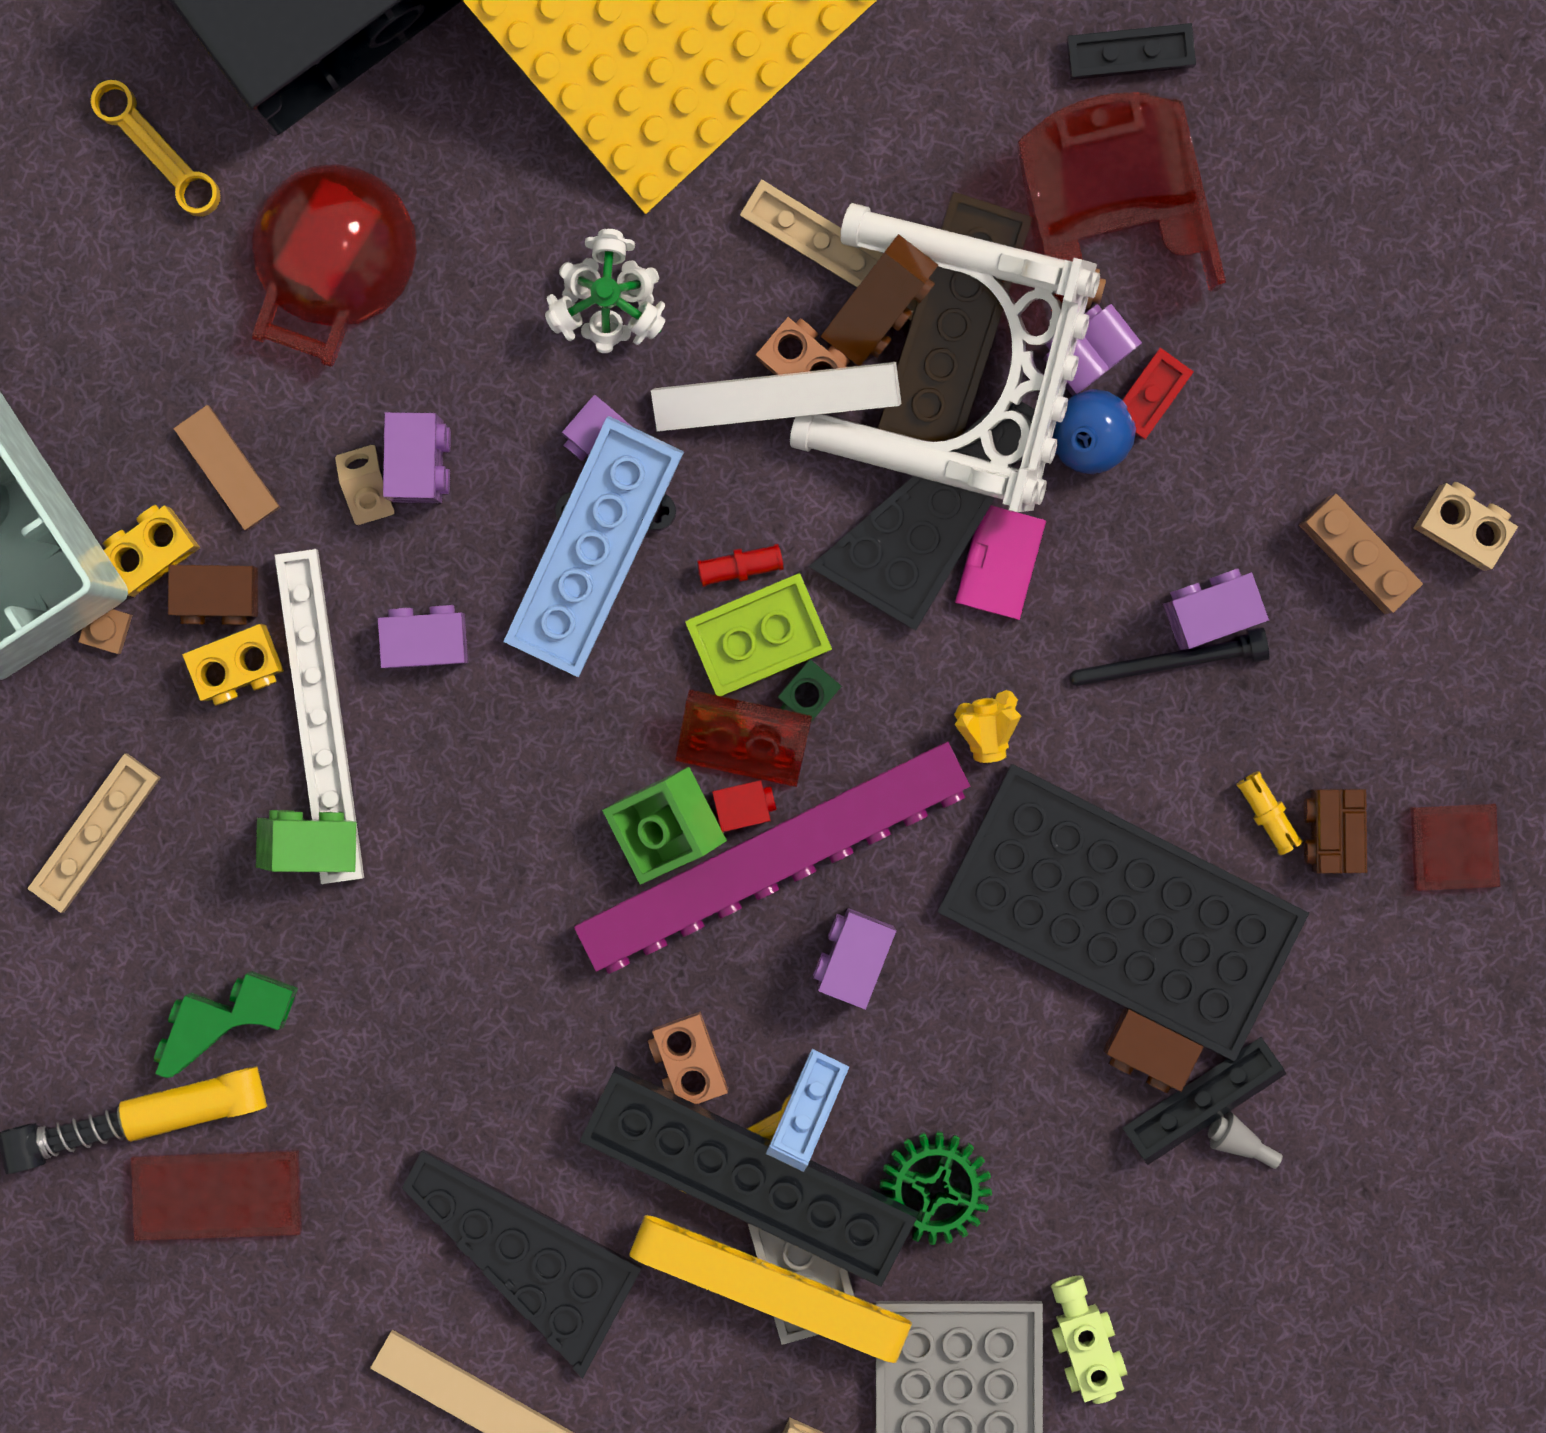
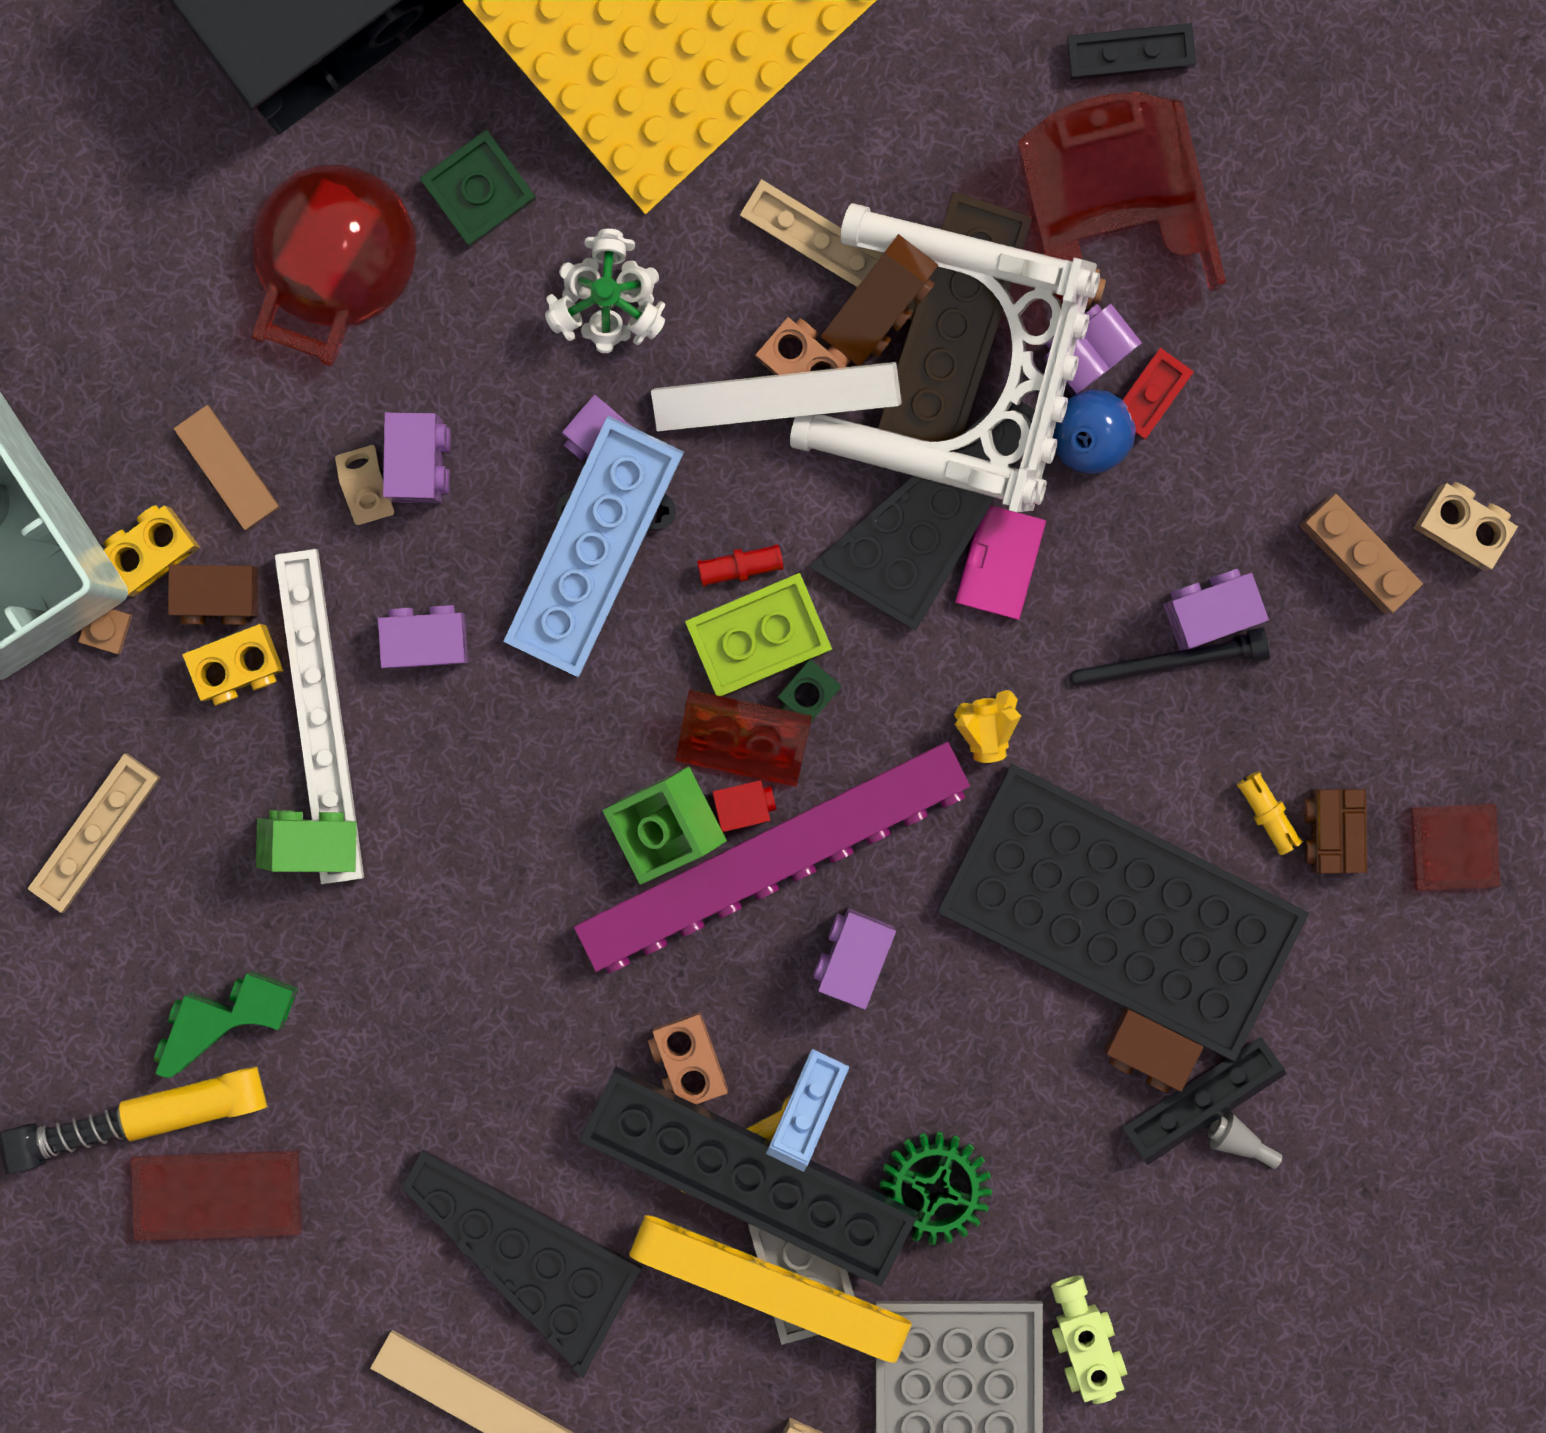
yellow piece [91,80,220,216] -> none
none -> dark green plate [420,129,536,247]

